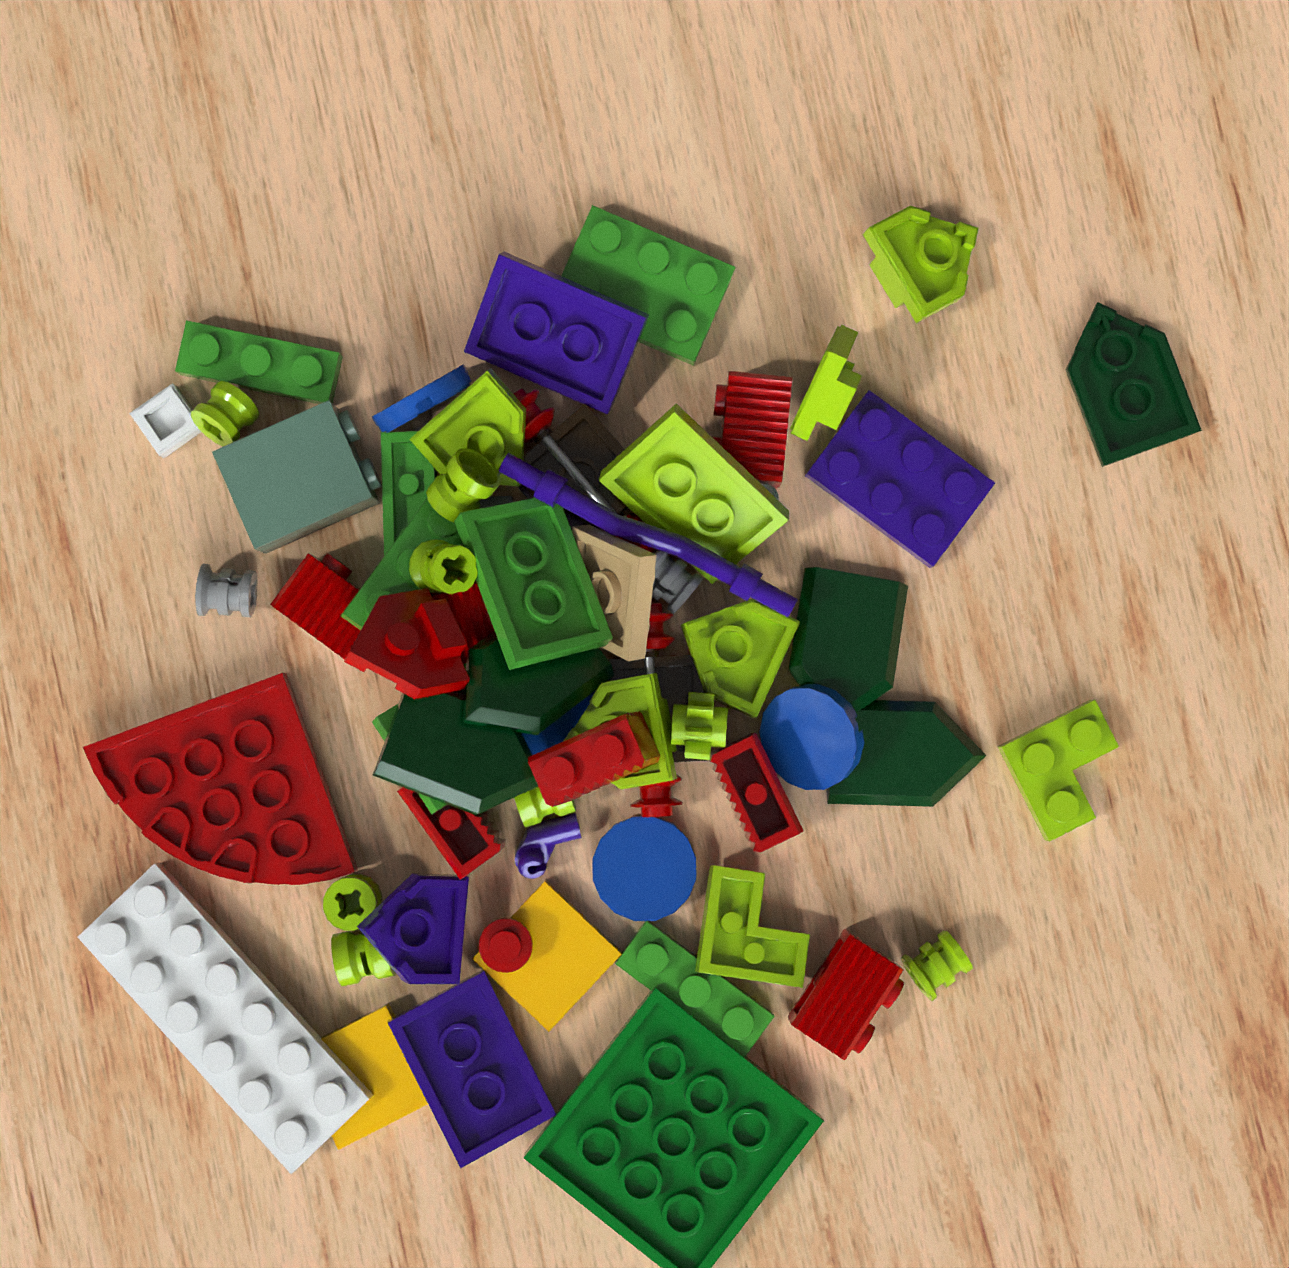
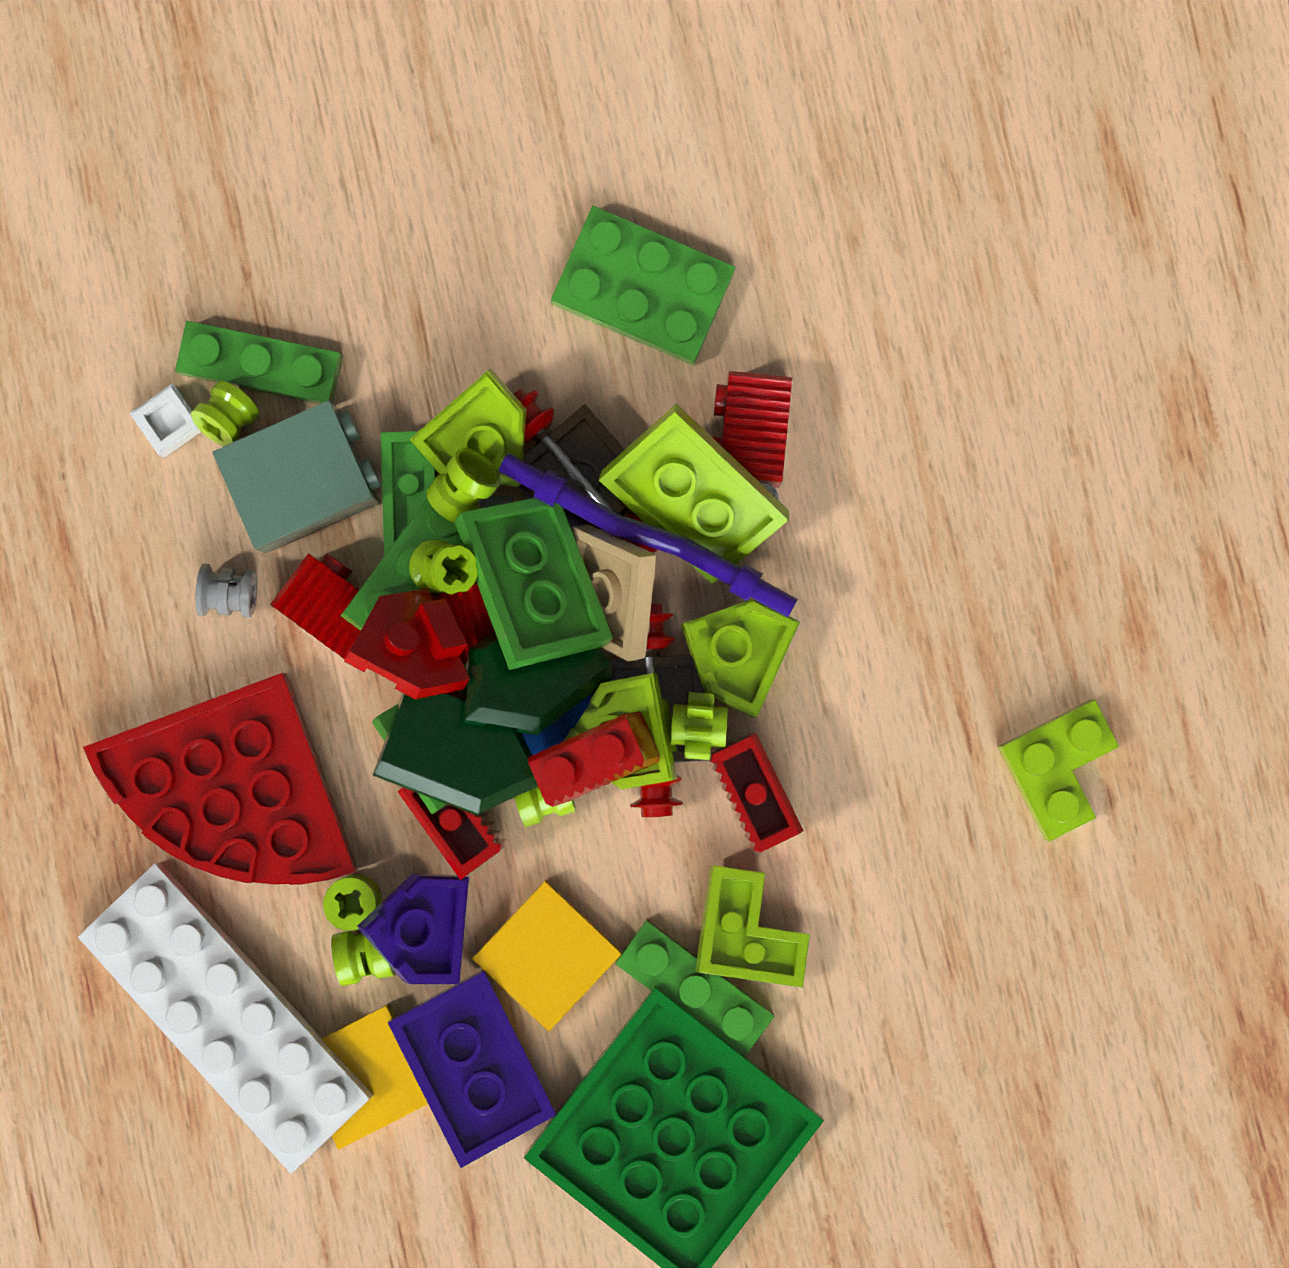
blue tile [372,364,472,433] -> none
dark purple plate [464,251,649,414] -> none
red plate [479,918,533,973] -> none
dark purple arm [515,813,582,879] -> none
blue tile [592,816,696,921] -> none
light grey bush [652,550,703,614] -> none
blue tile [759,684,864,790] -> none
dark green tile [788,567,908,713] -> none
red brick [788,929,904,1060] -> none
lime plate [790,324,862,441] -> none
dark purple plate [805,390,995,568] -> none
dark green tile [827,700,986,807] -> none
lime plate [863,205,979,324] -> none
lime bush [901,930,973,1001] -> none
dark green tile [1065,302,1202,467] -> none

